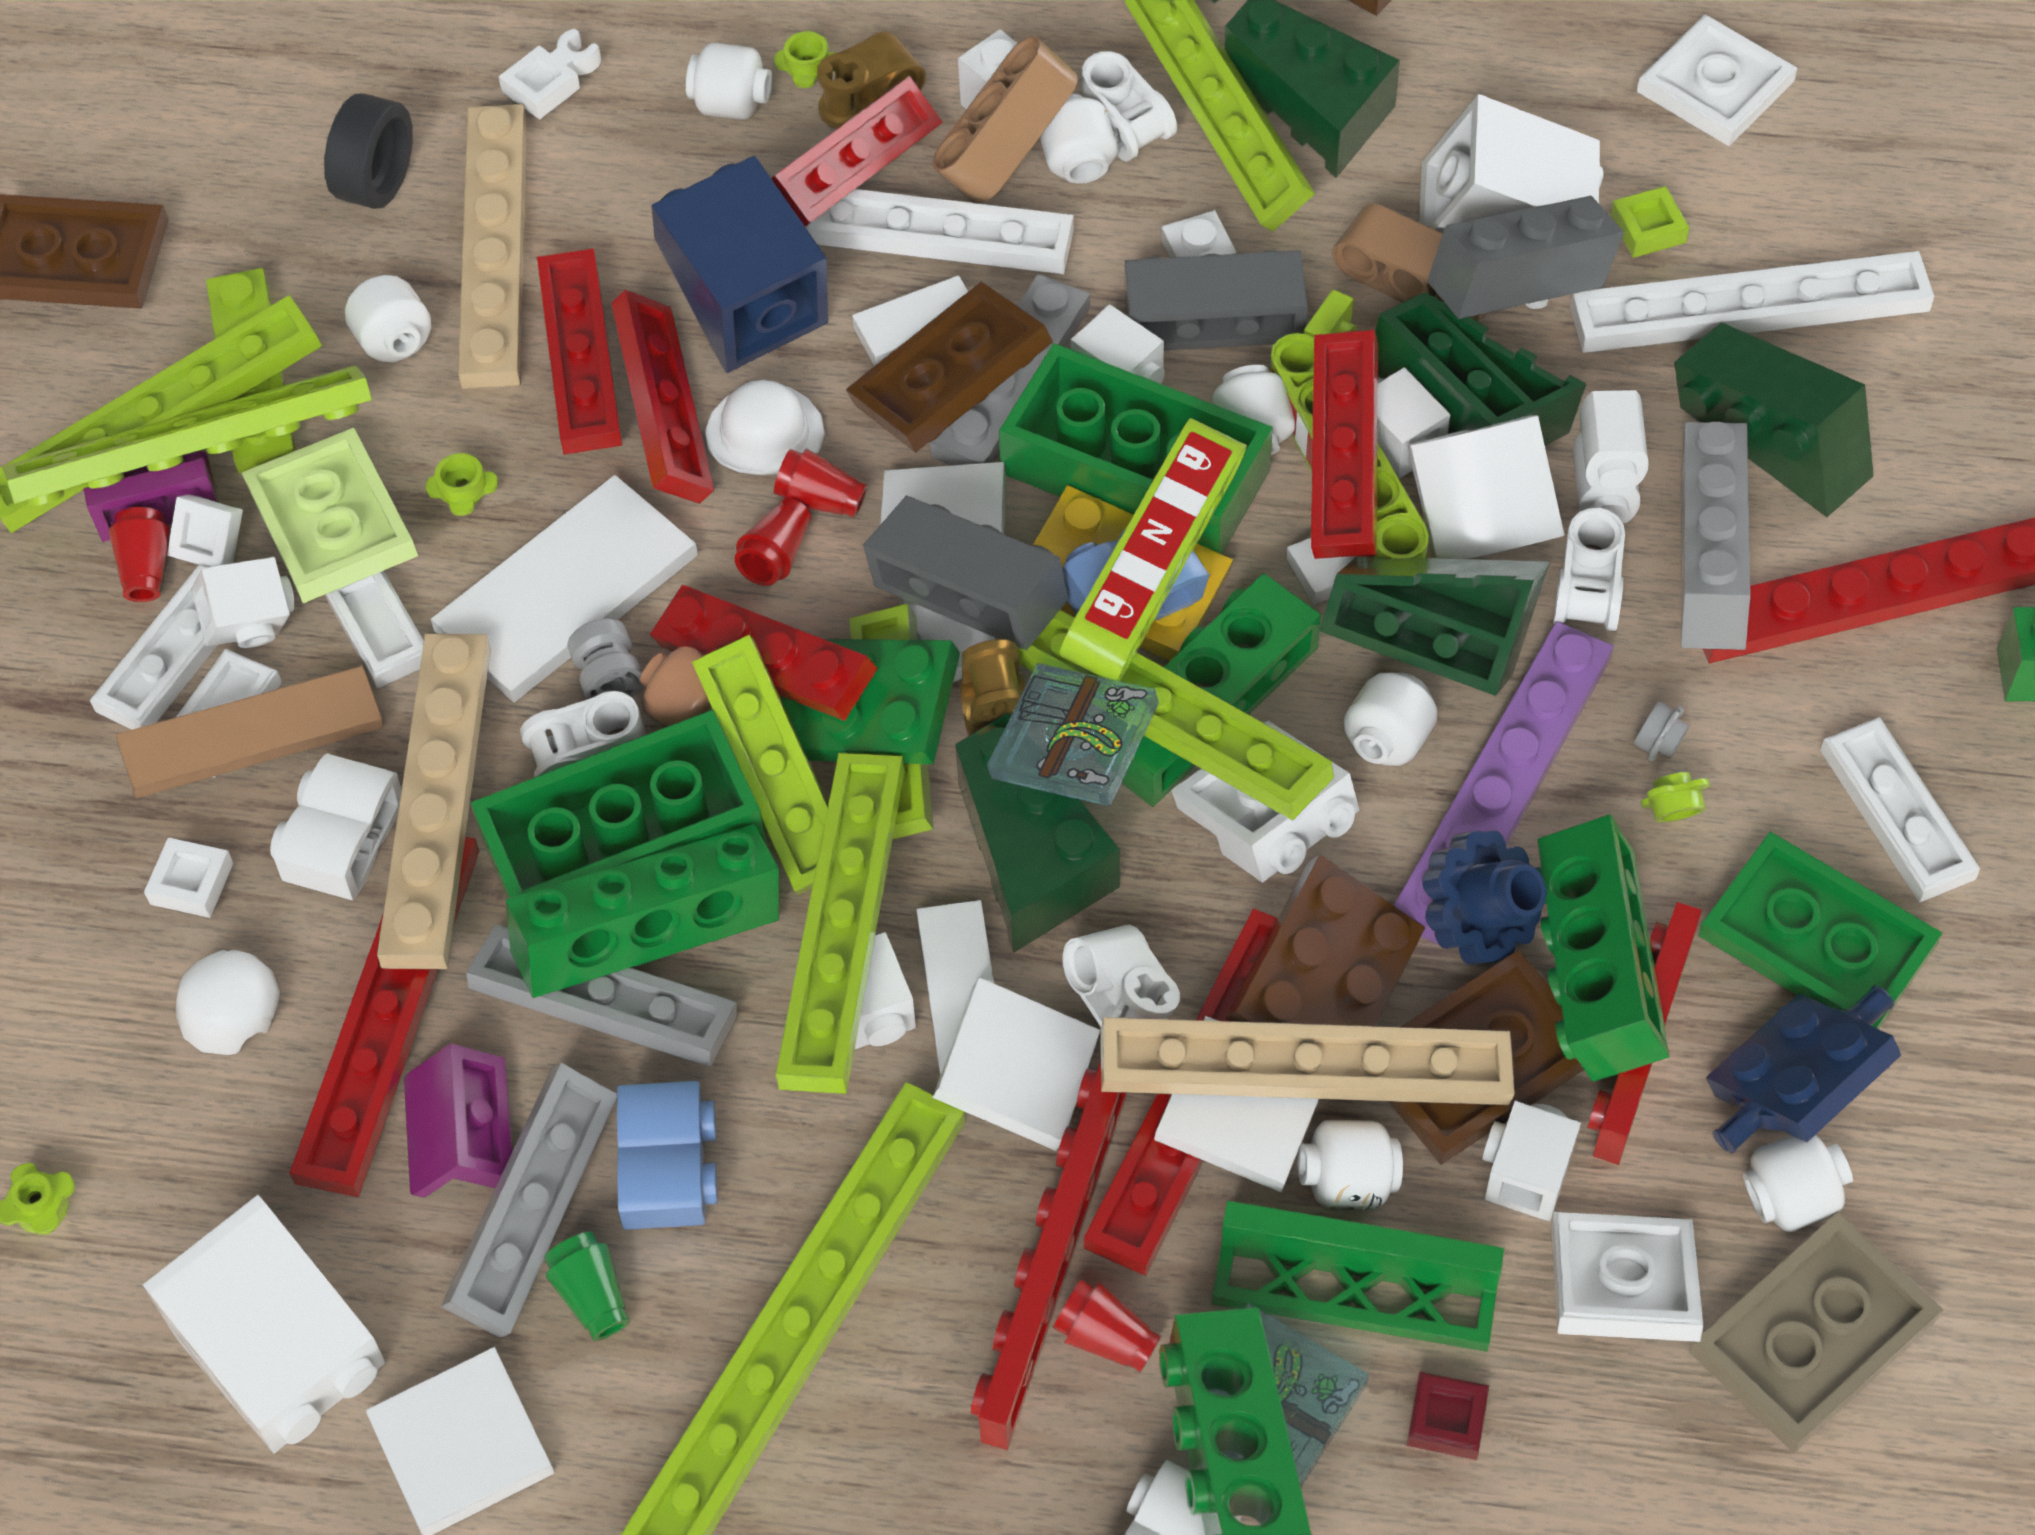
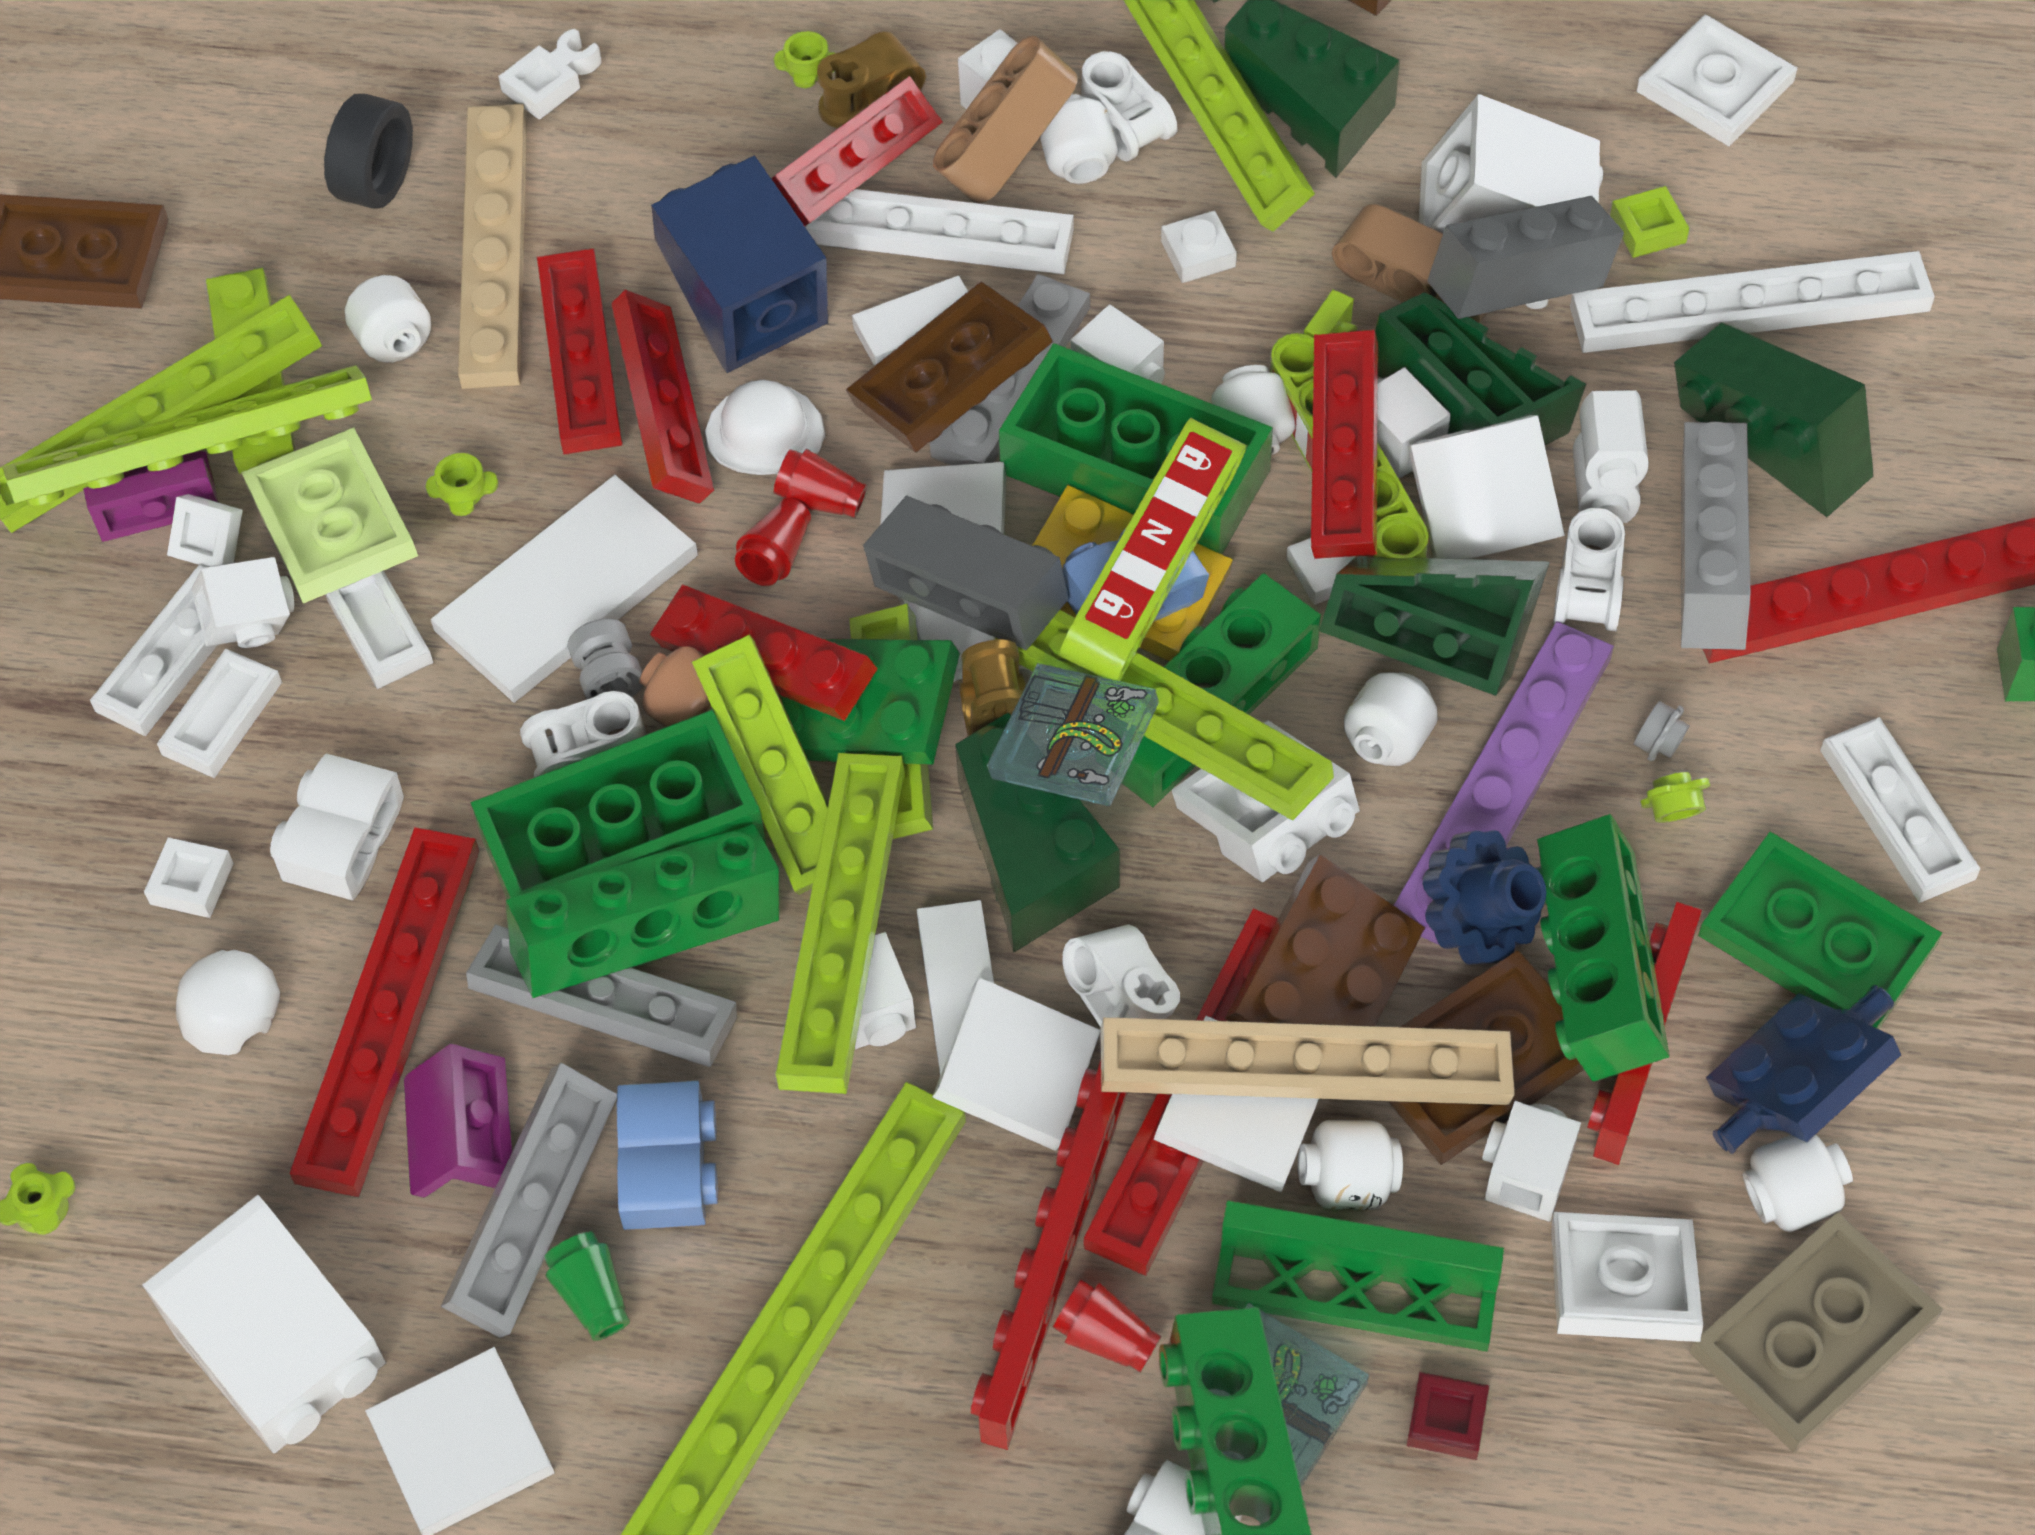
red cone [108,507,171,602] -> none
medium nougat tile [115,666,382,799] -> none
tan plate [377,634,491,969] -> none
white head [686,43,772,120] -> none
dark grey brick [1125,250,1308,351] -> none

